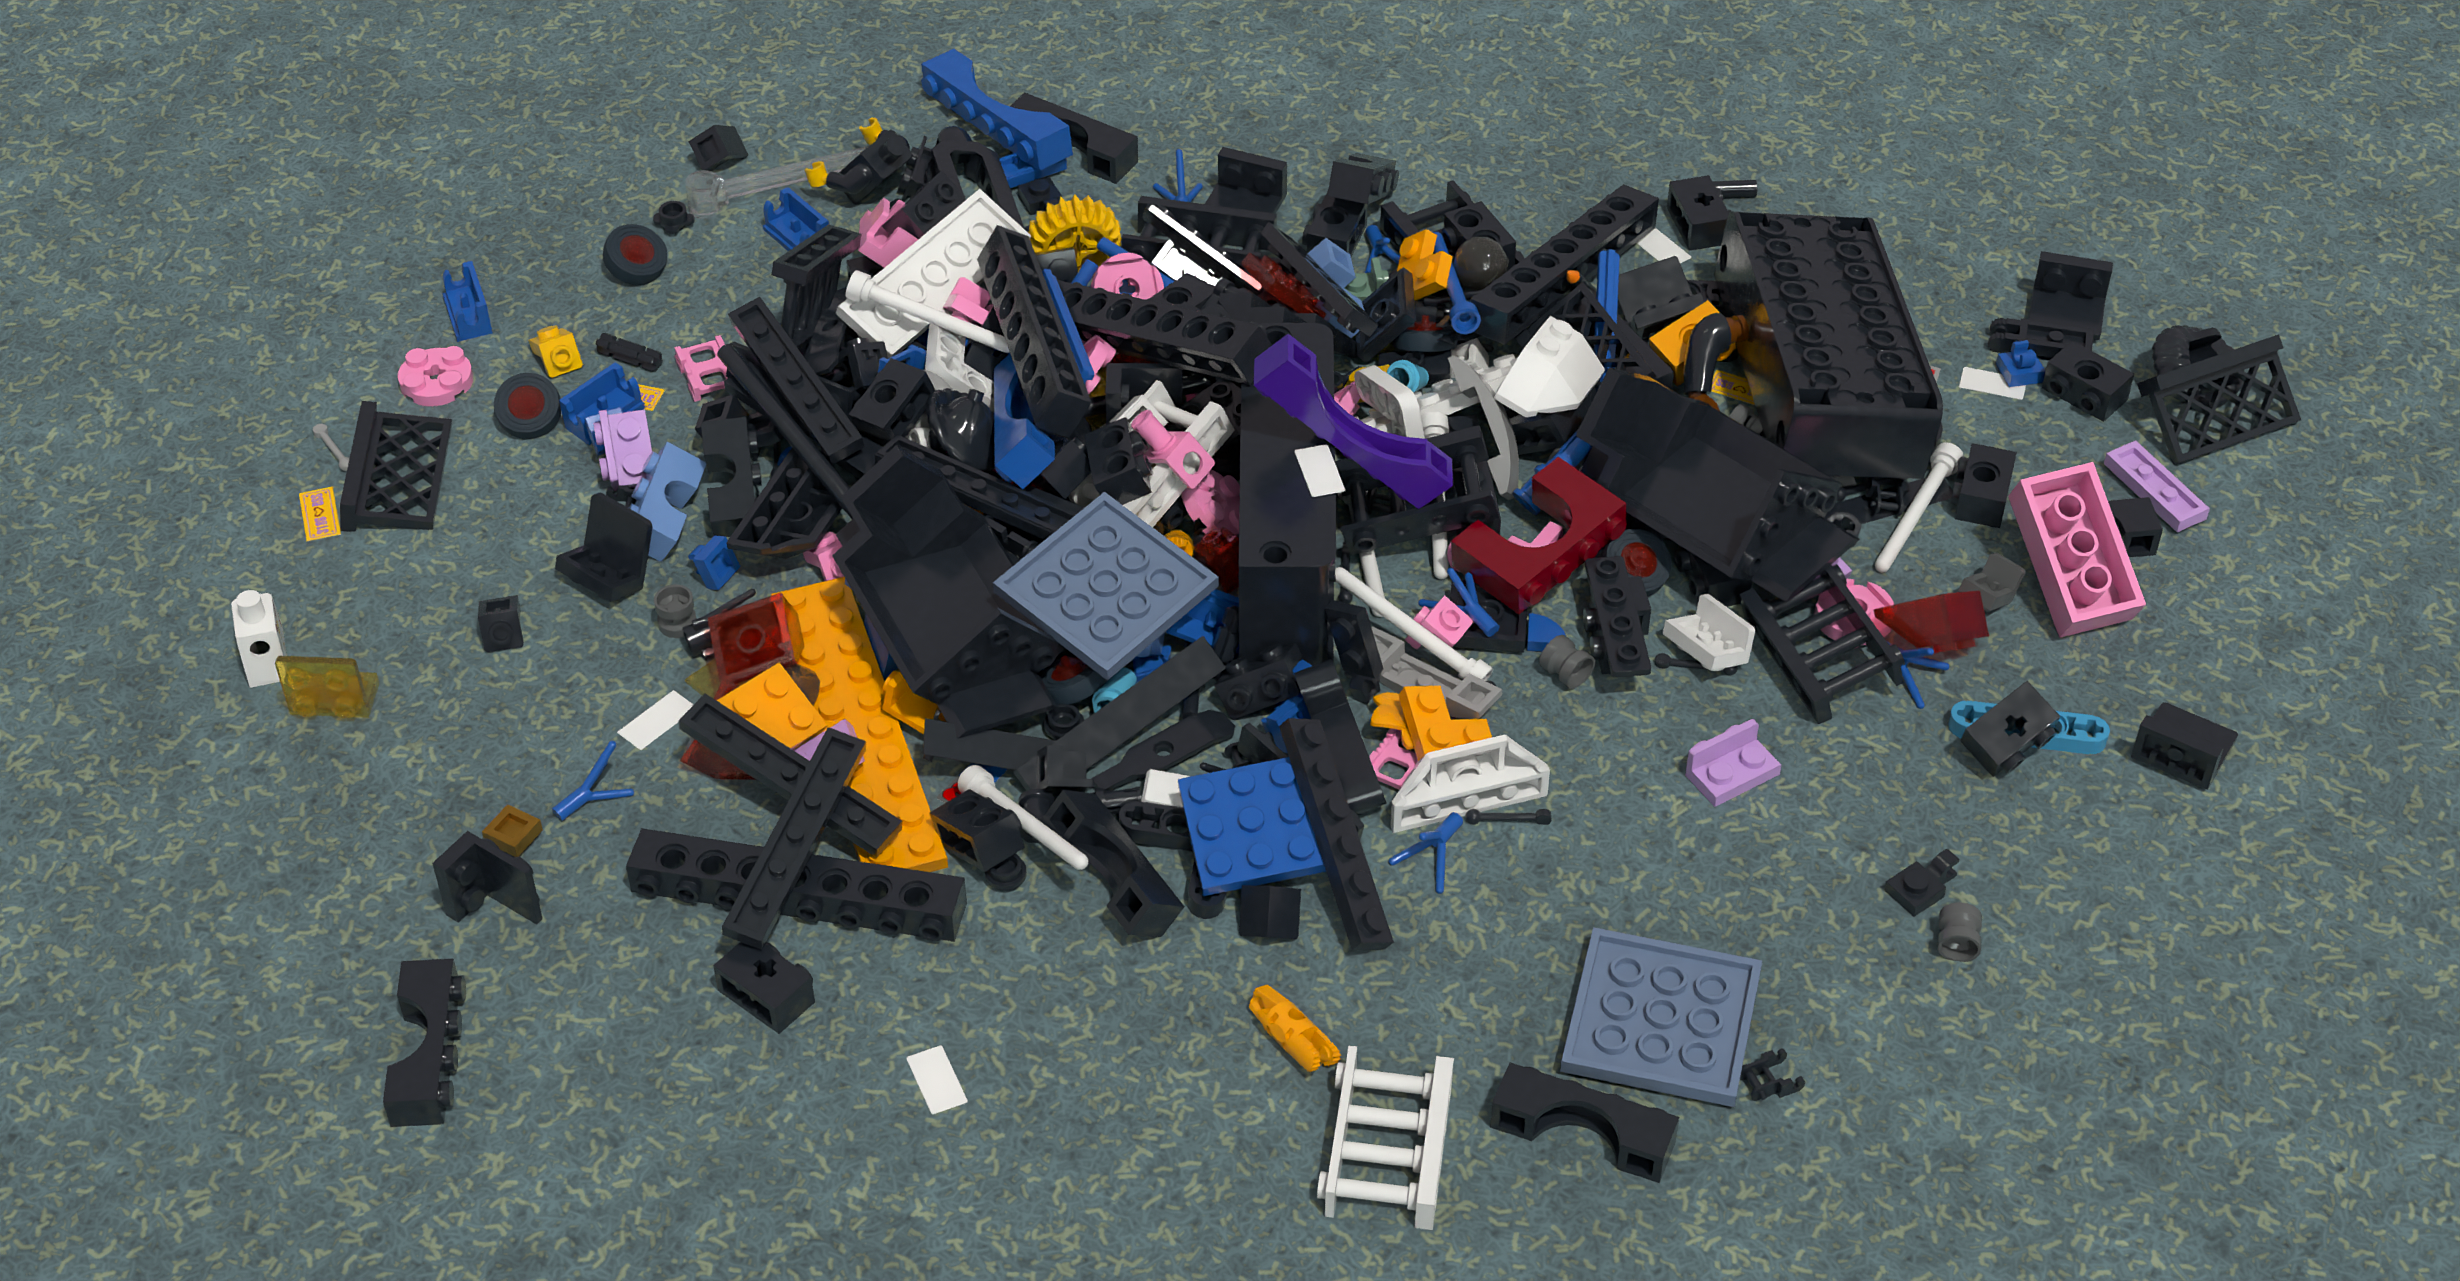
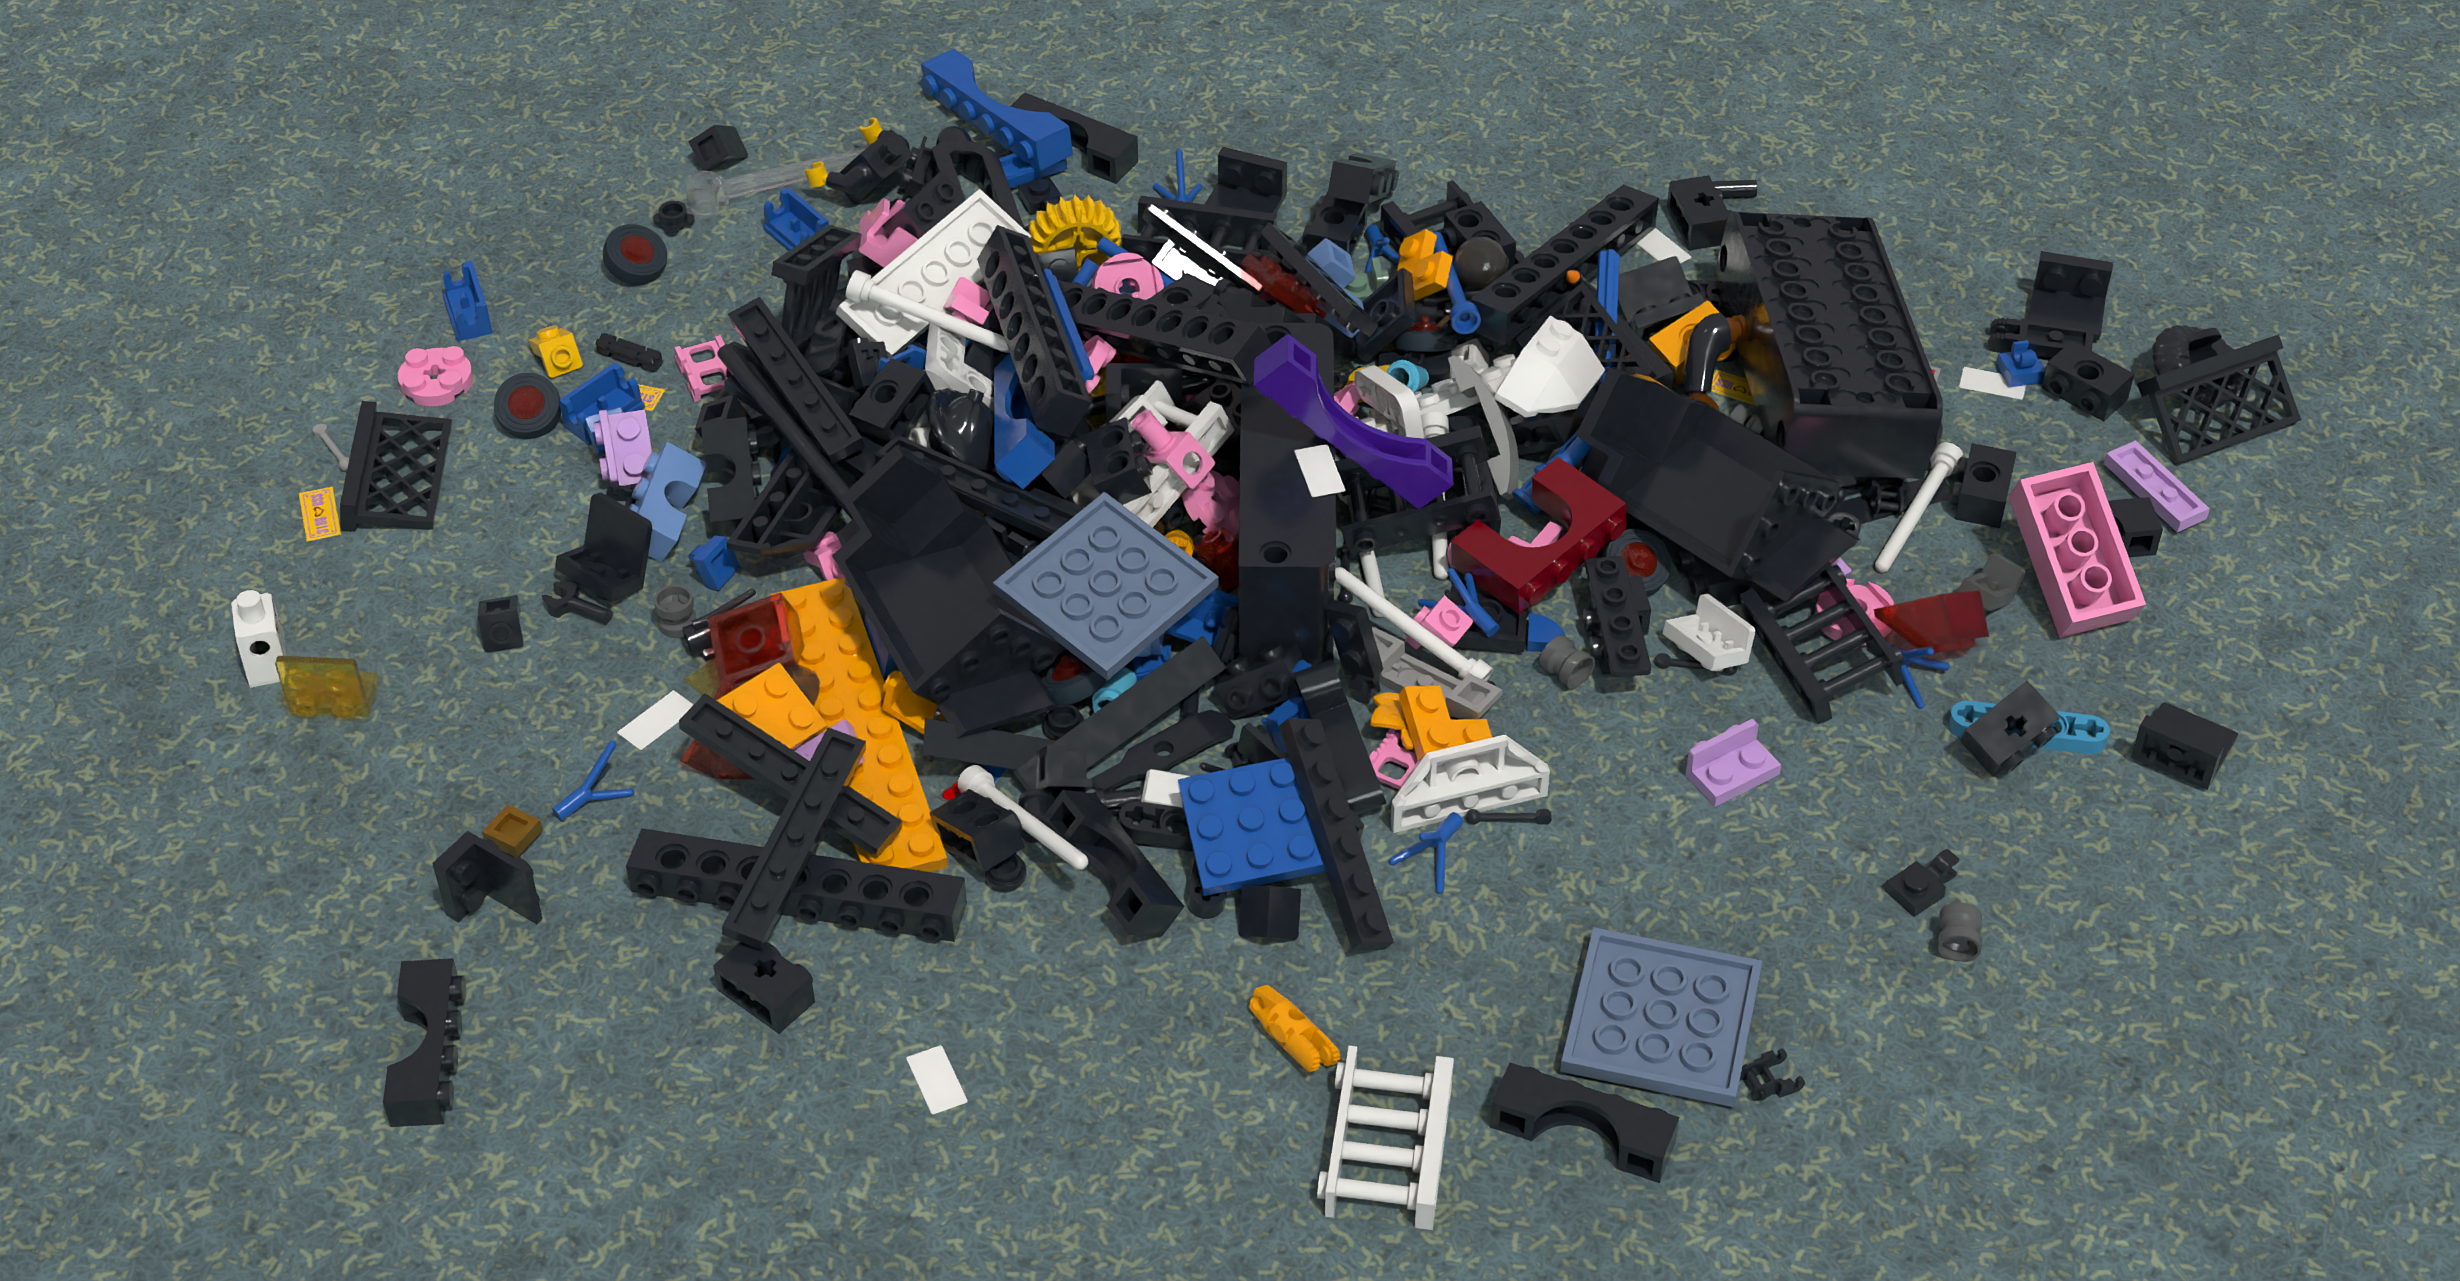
none -> black bar [542,581,613,625]

